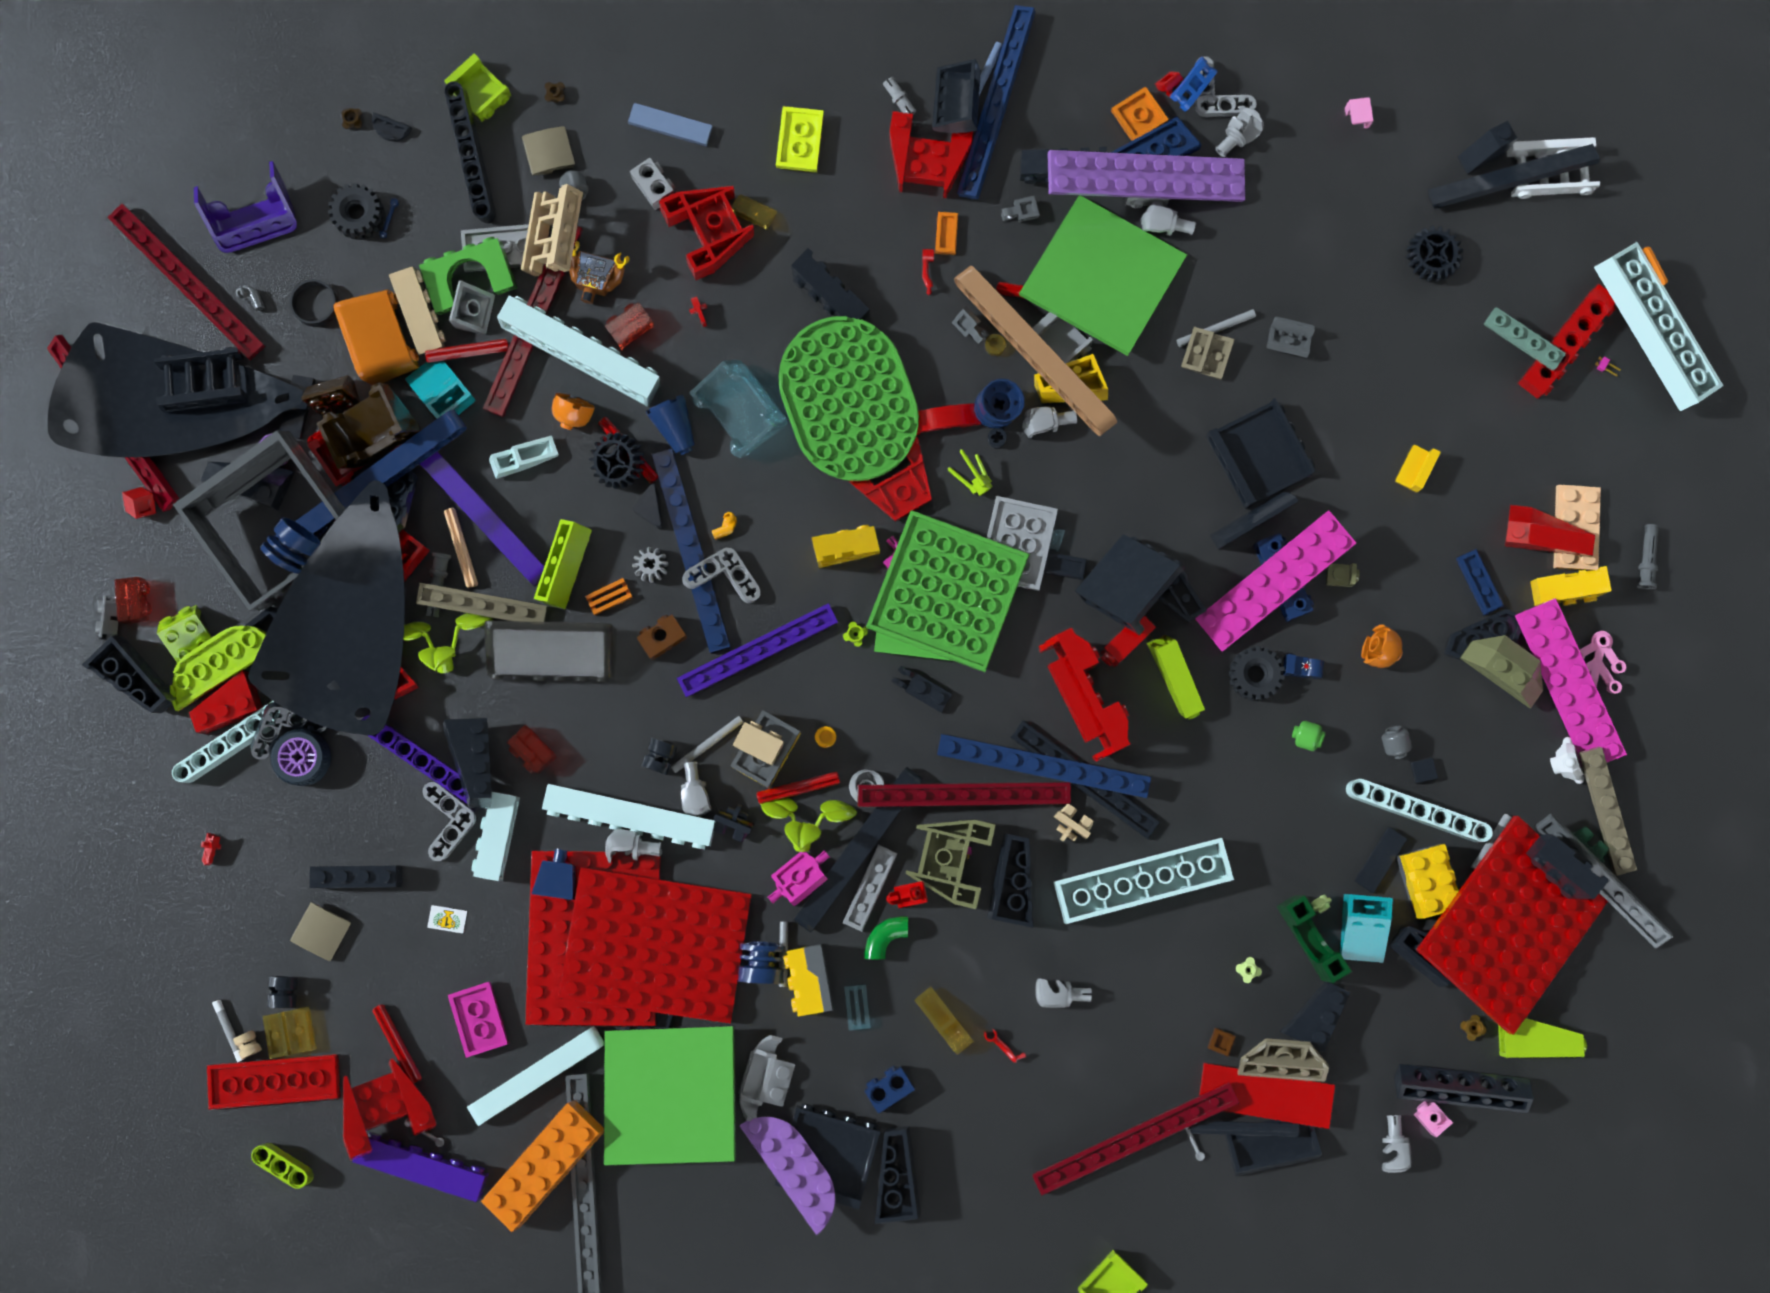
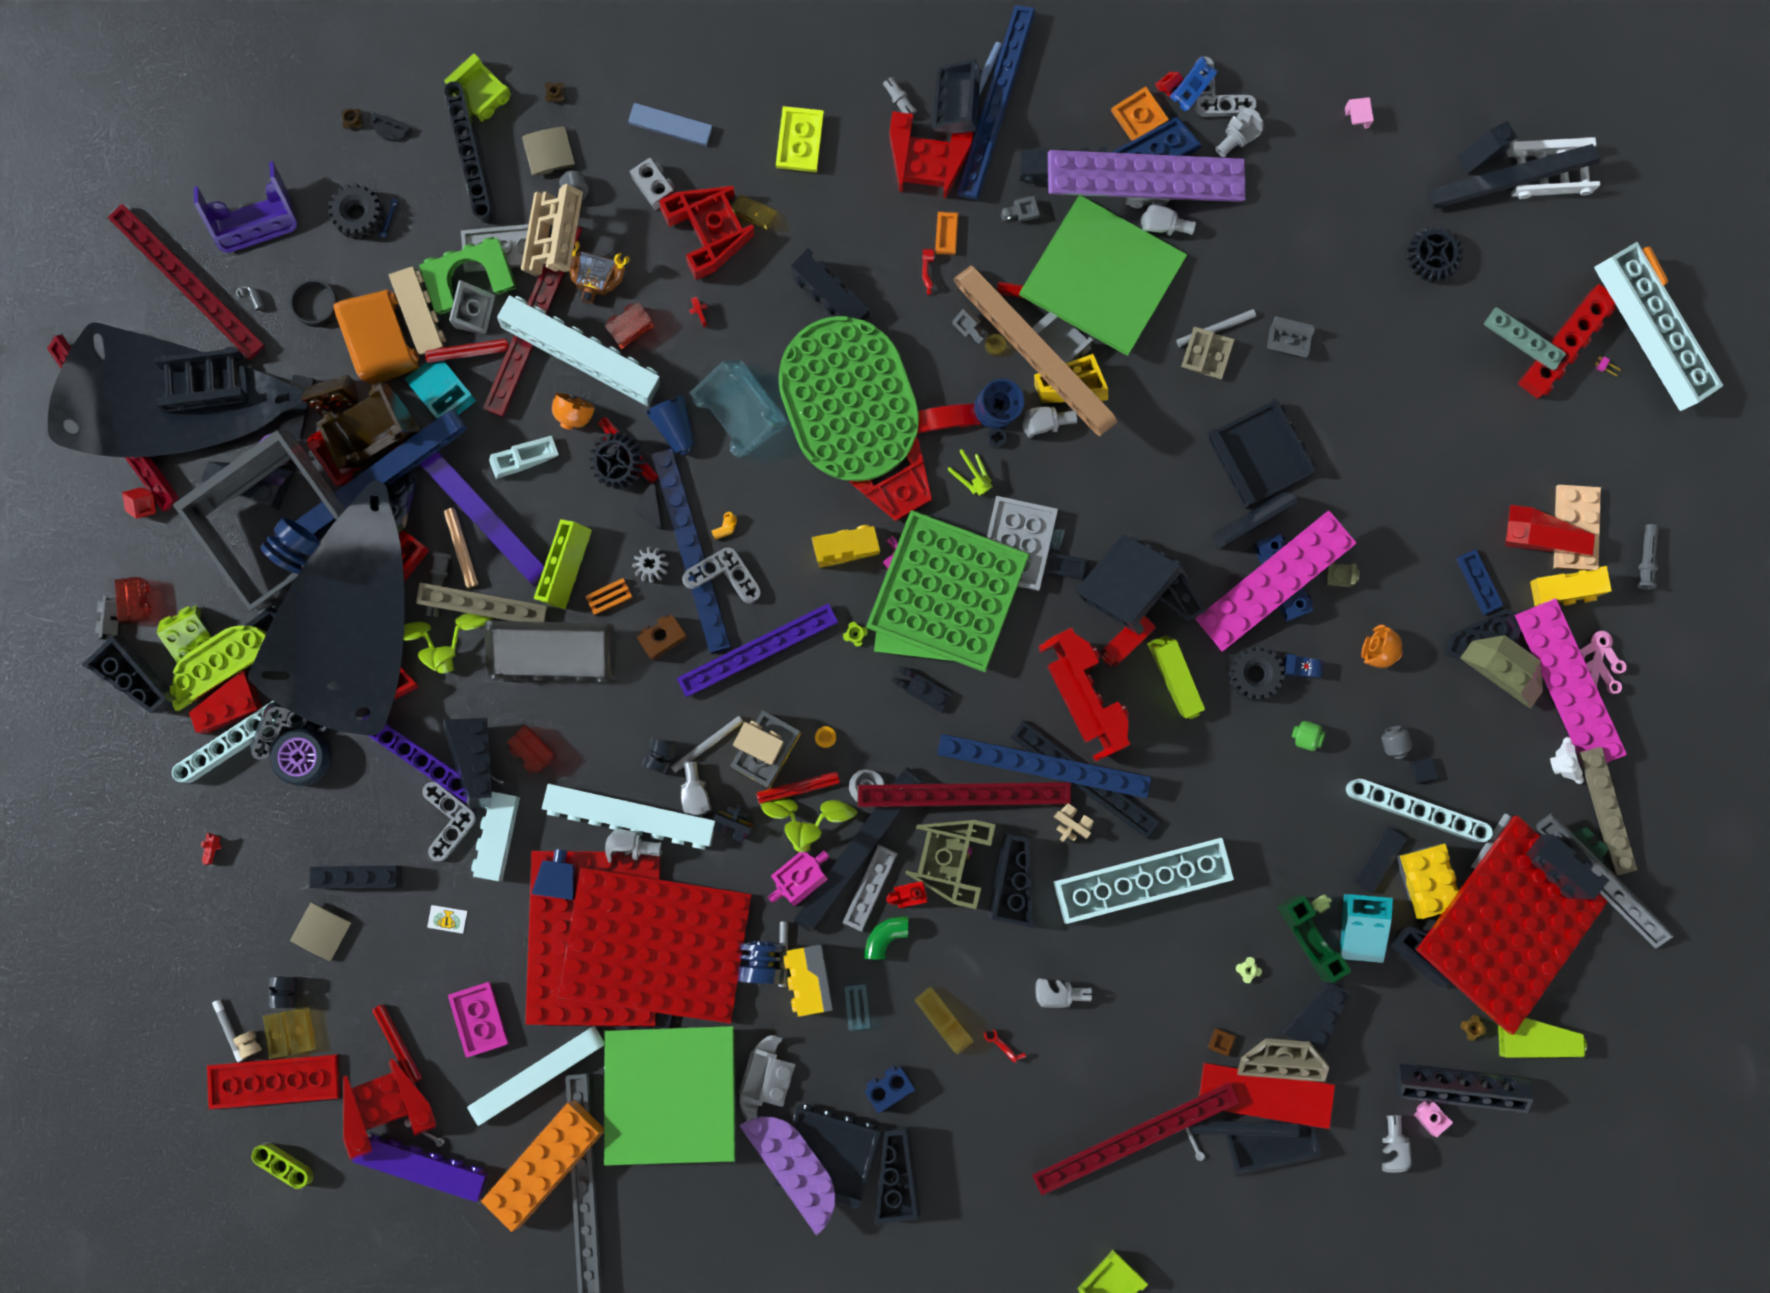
yellow panel [1395,445,1441,493] -> none

